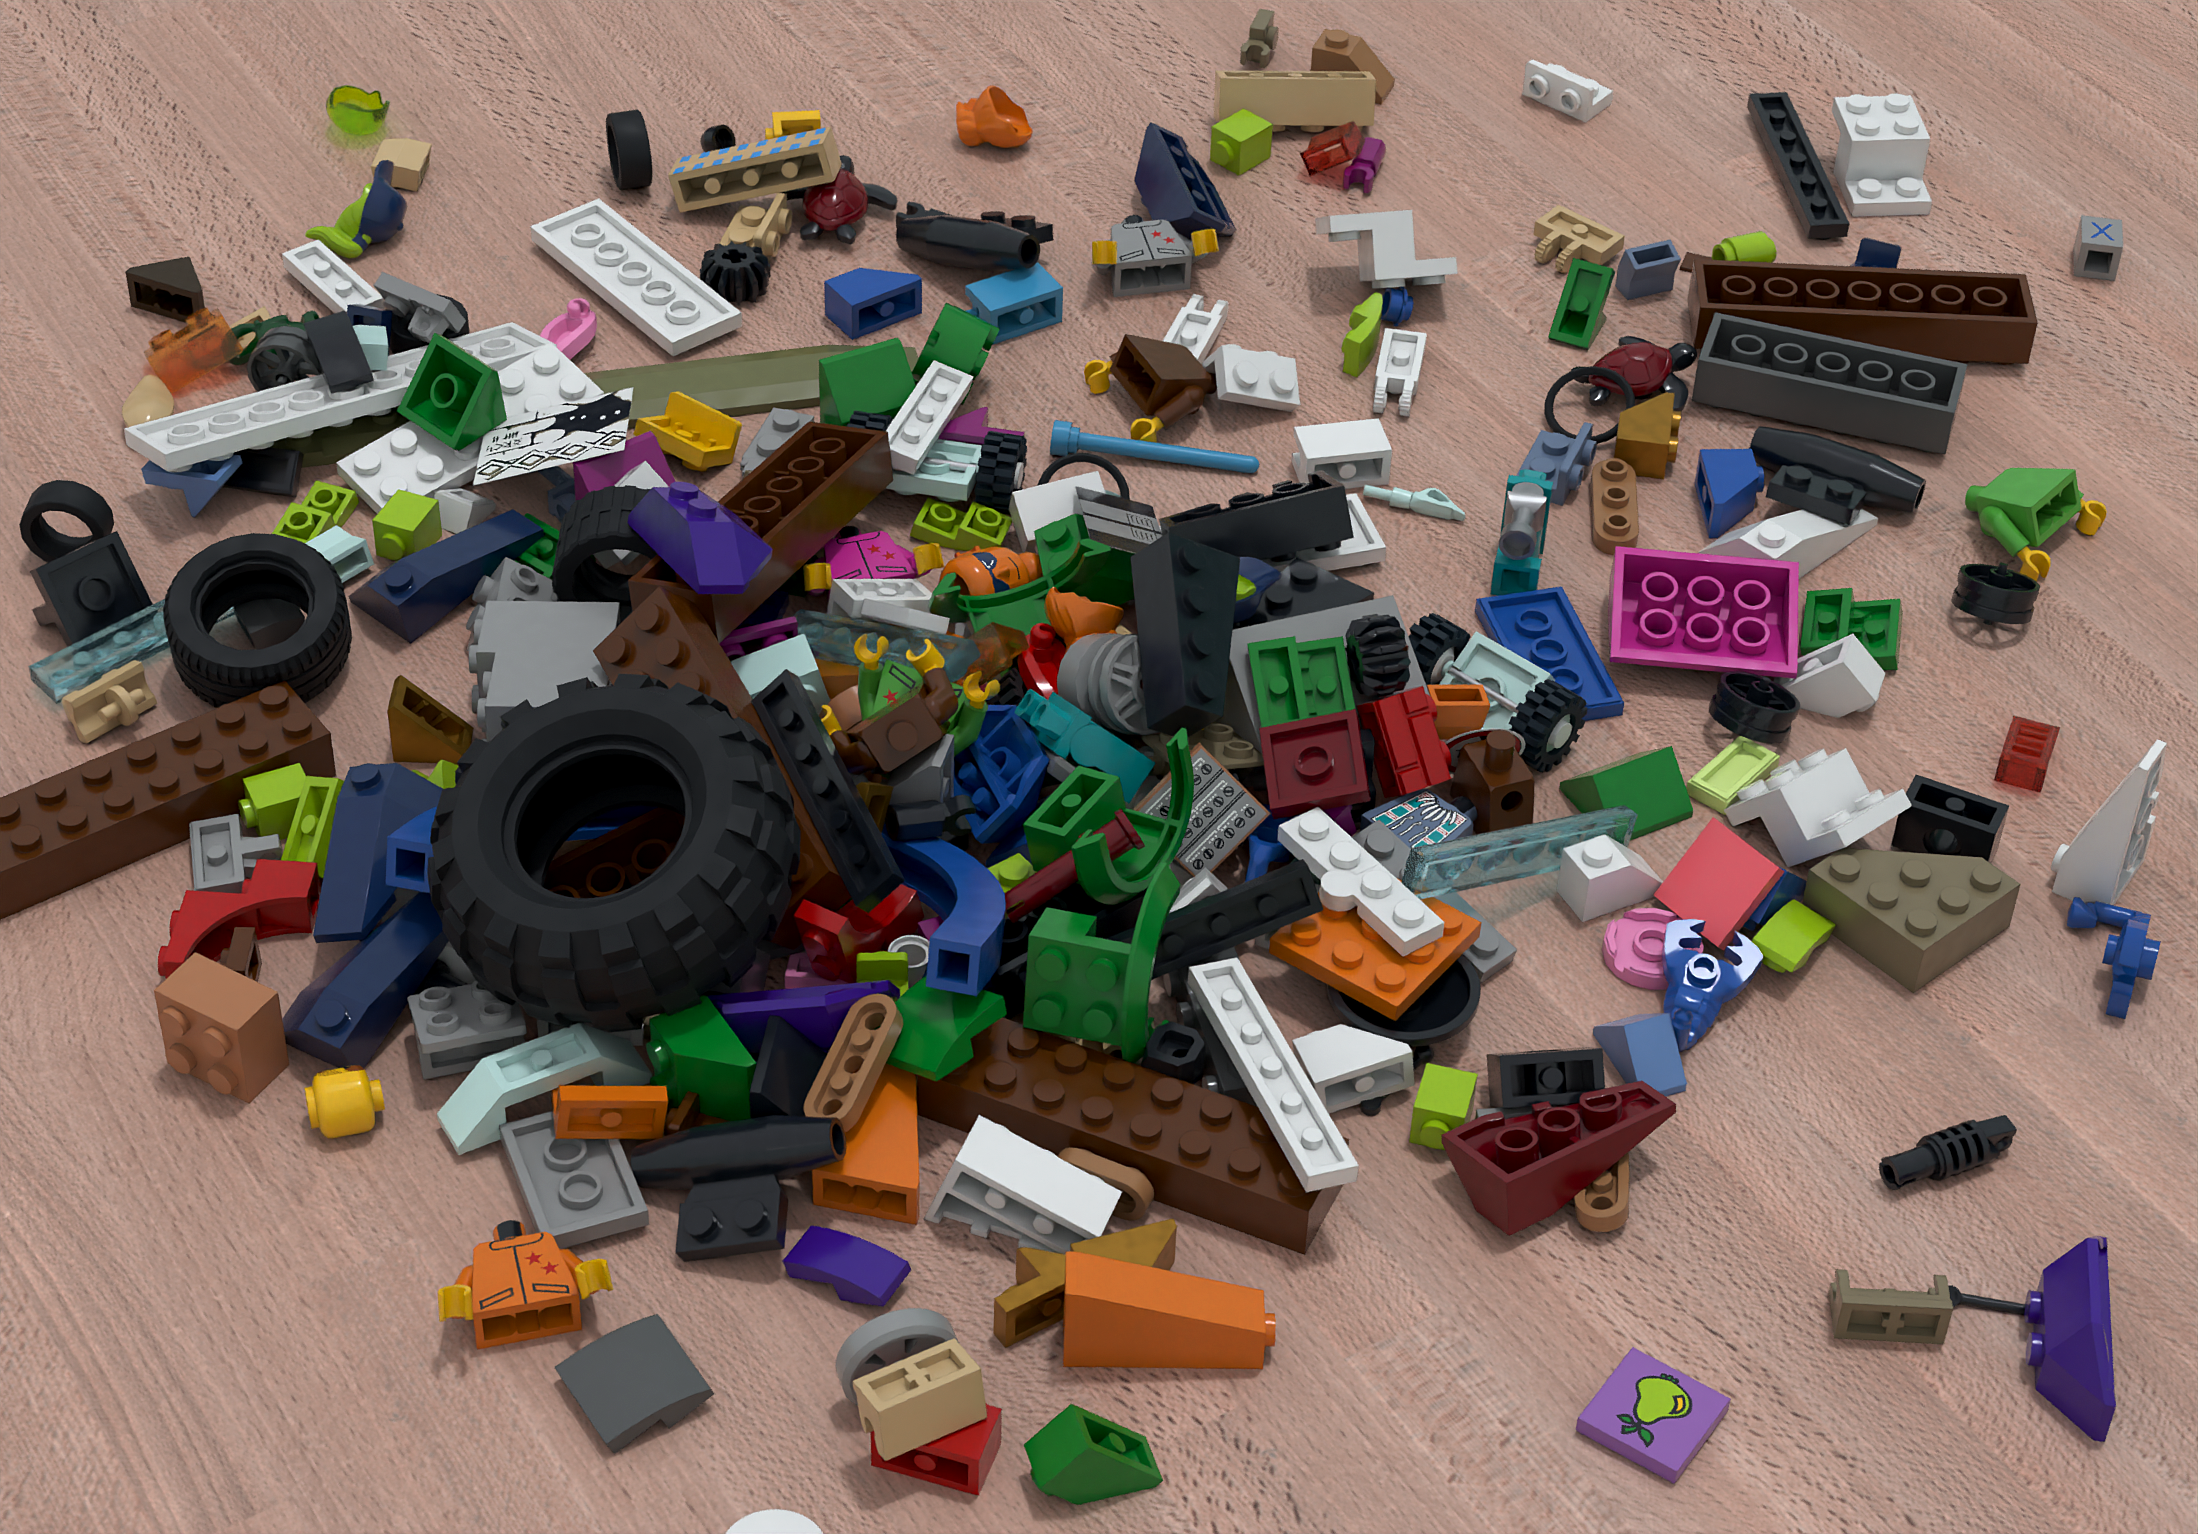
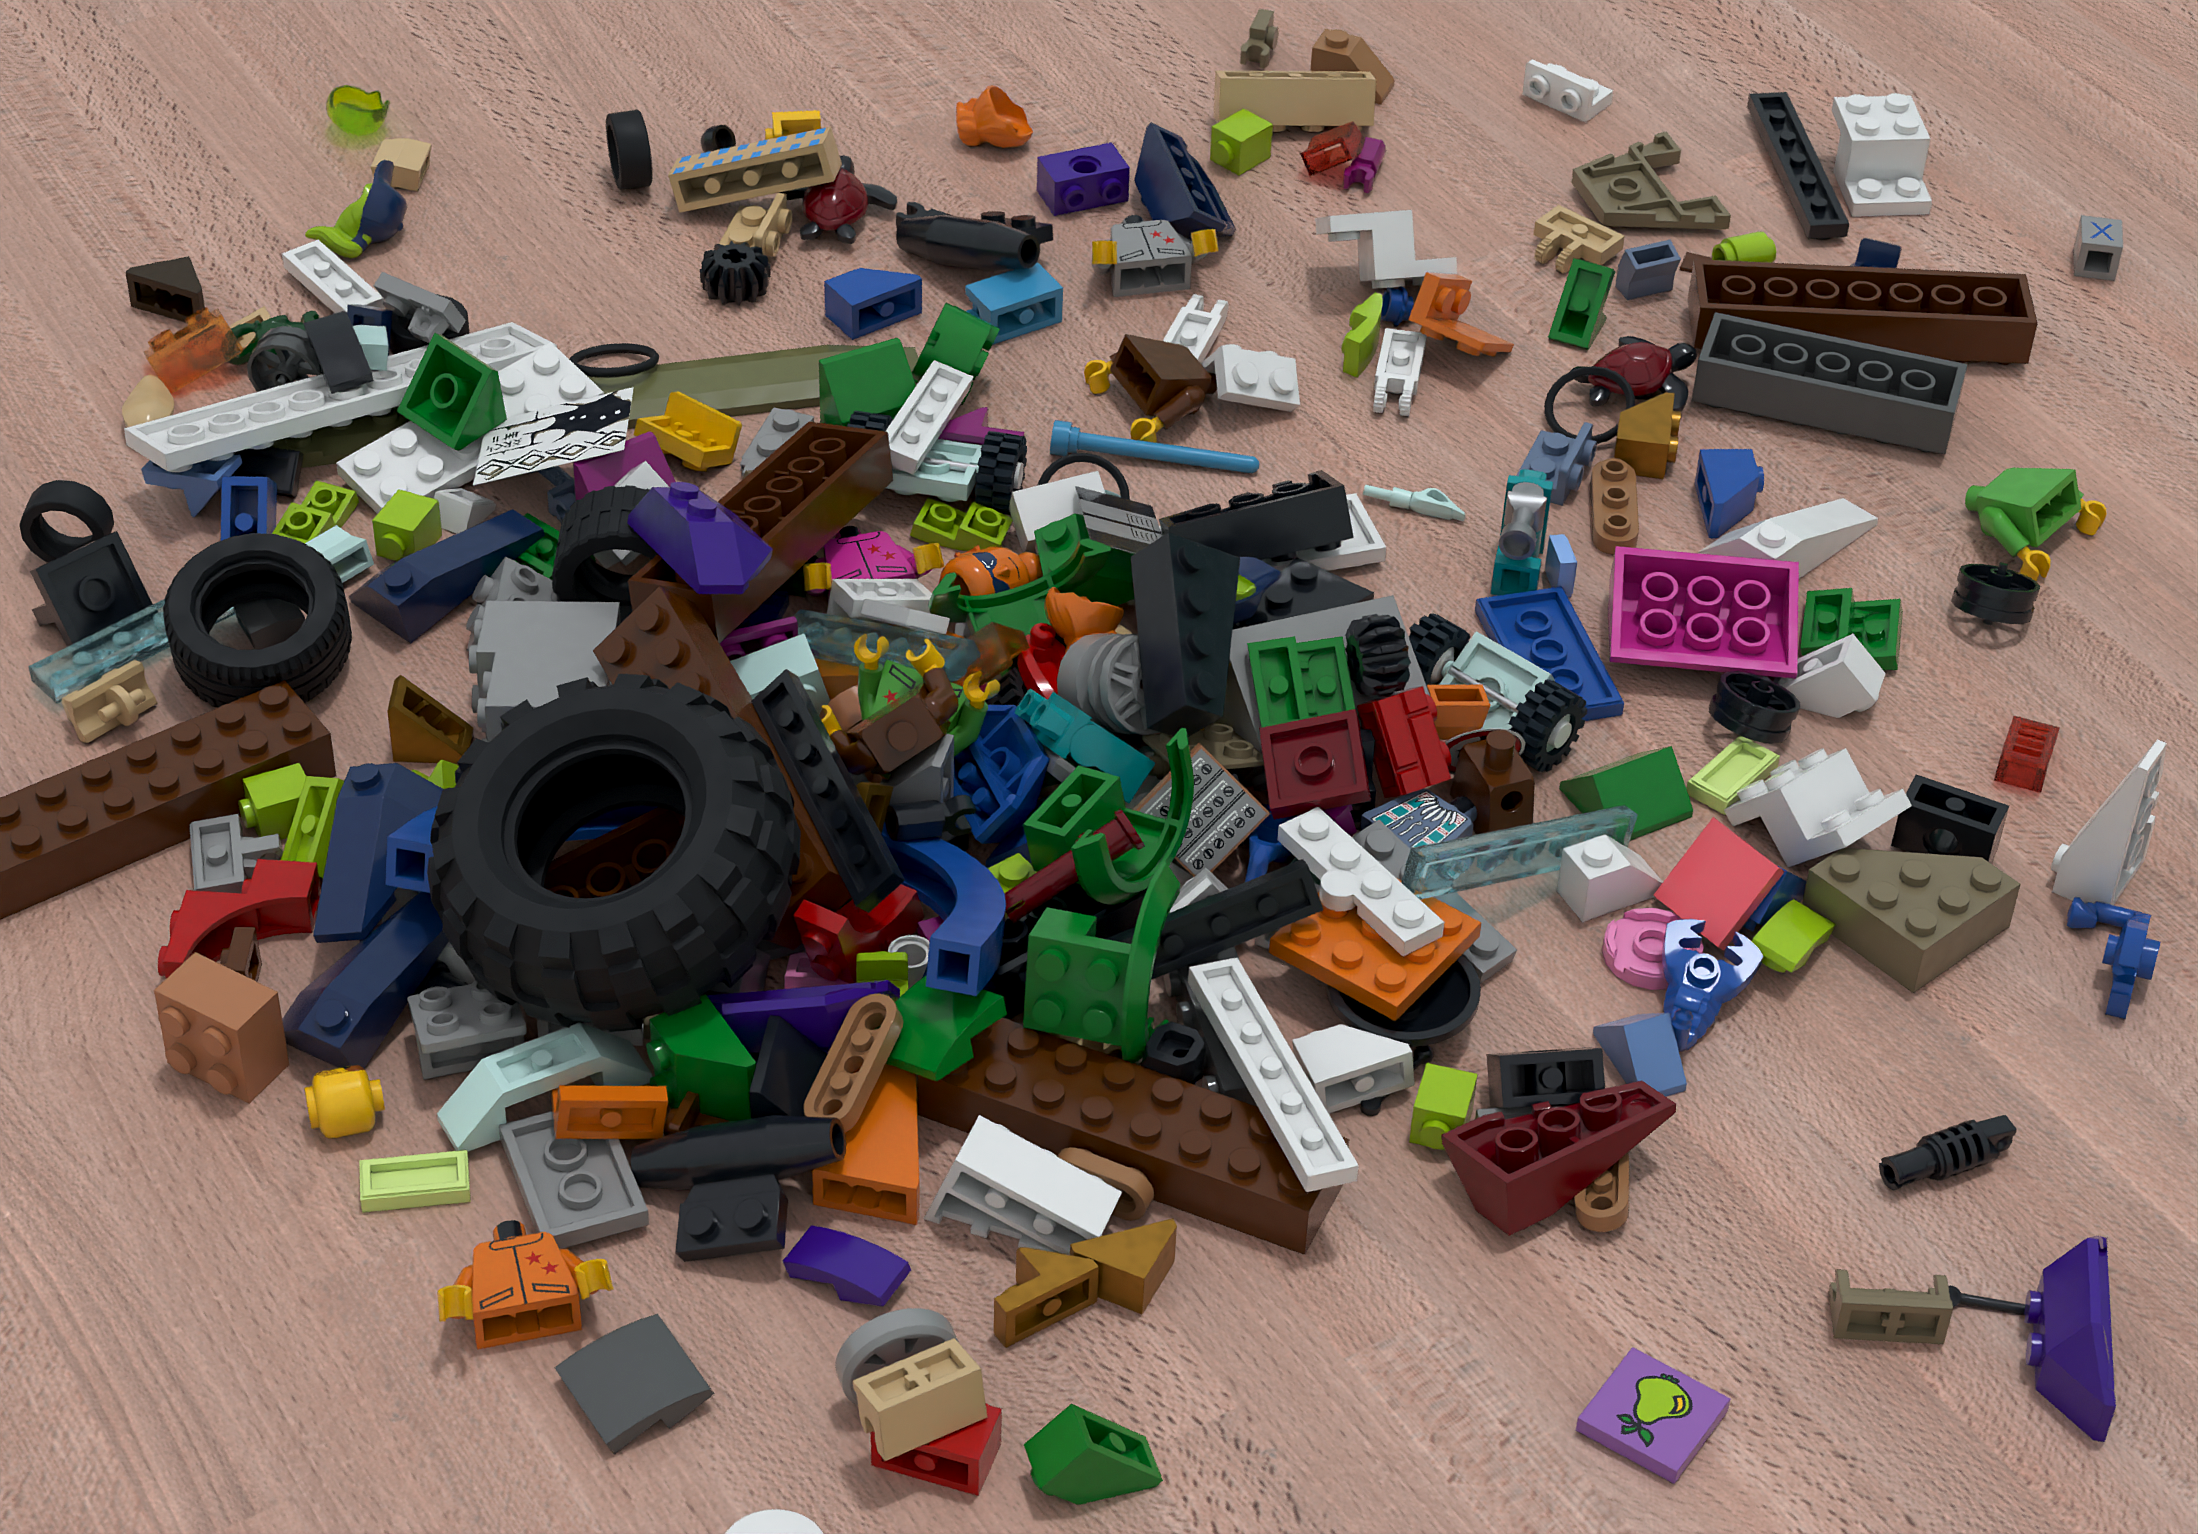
white plate [530,199,742,356] -> none
bright pink arm [540,298,597,360] -> none
orange slope [1063,1251,1276,1369] -> none
white brick [1291,418,1392,489] -> none
black plate [1749,426,1926,525] -> none
none -> blue slope [221,476,277,541]
none -> yellowish green tile [359,1150,471,1213]
none -> black tyre [569,343,659,378]
none -> dark purple brick [1037,142,1130,216]
none -> orange bracket [1408,272,1514,357]
none -> light blue tile [1545,534,1577,598]
none -> dark tan wing [1571,132,1731,230]

